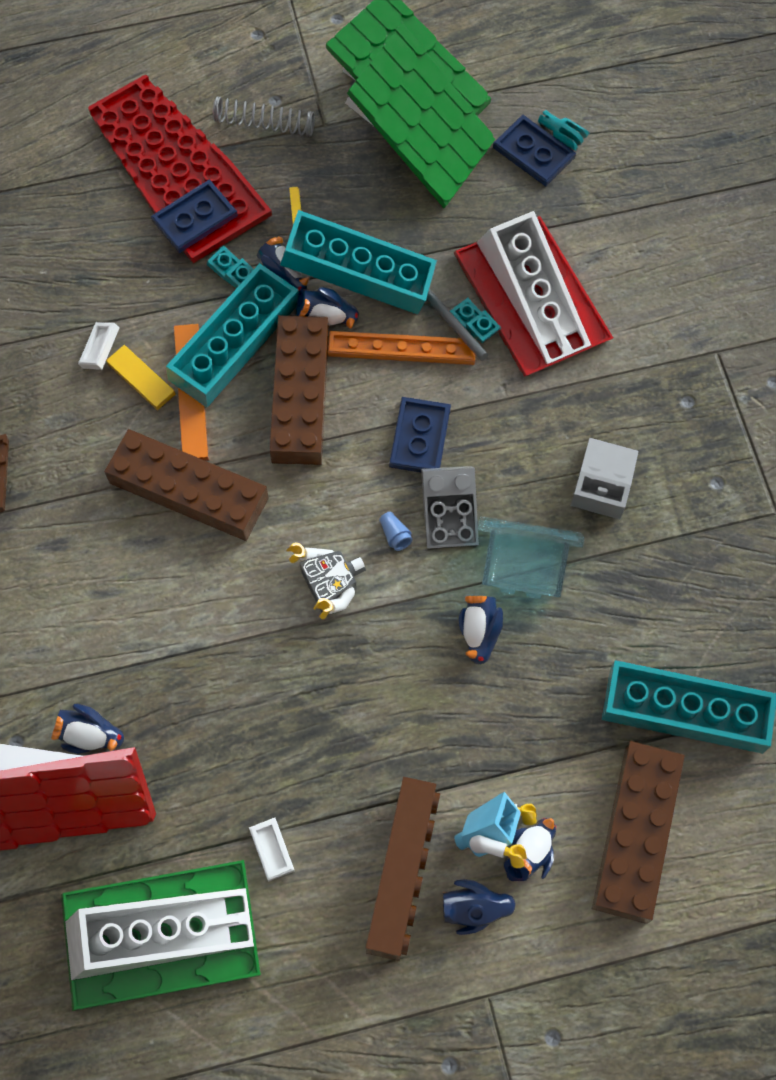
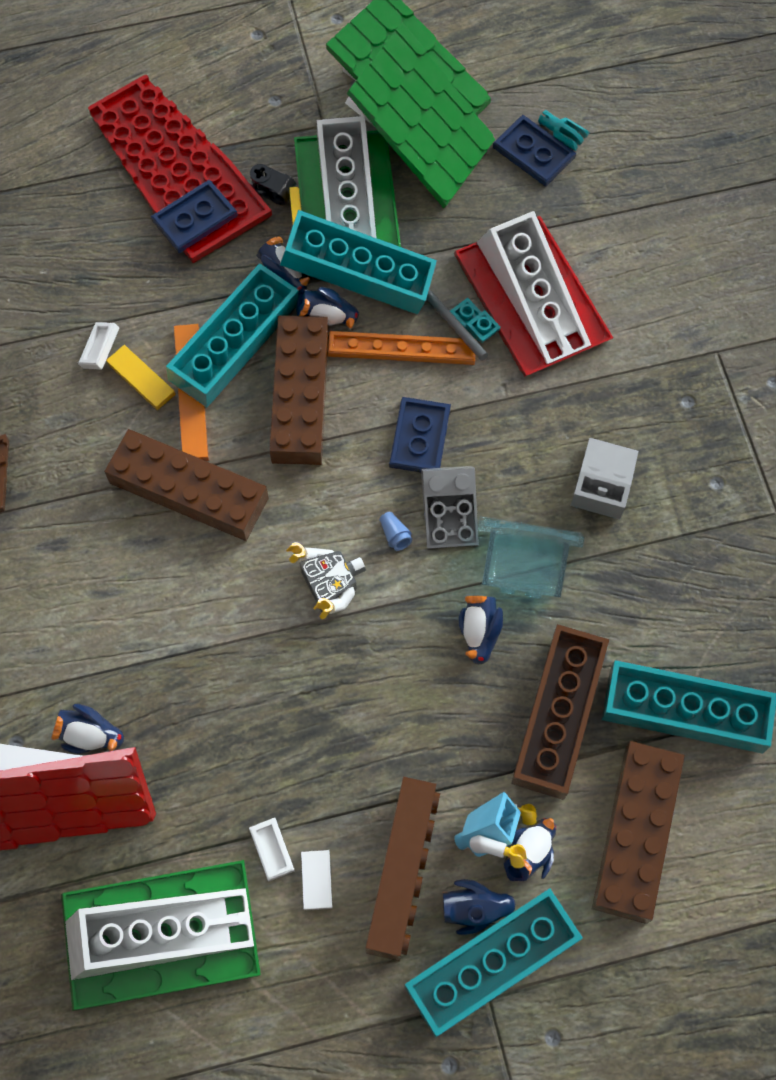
teal slope [207,246,254,288] -> none
light grey piece [213,97,315,137] -> none
none -> black piece [250,164,297,205]
none -> piece [294,116,401,247]
none -> white tile [301,850,332,910]
none -> teal brick [404,888,583,1038]
none -> reddish brown brick [511,624,609,800]

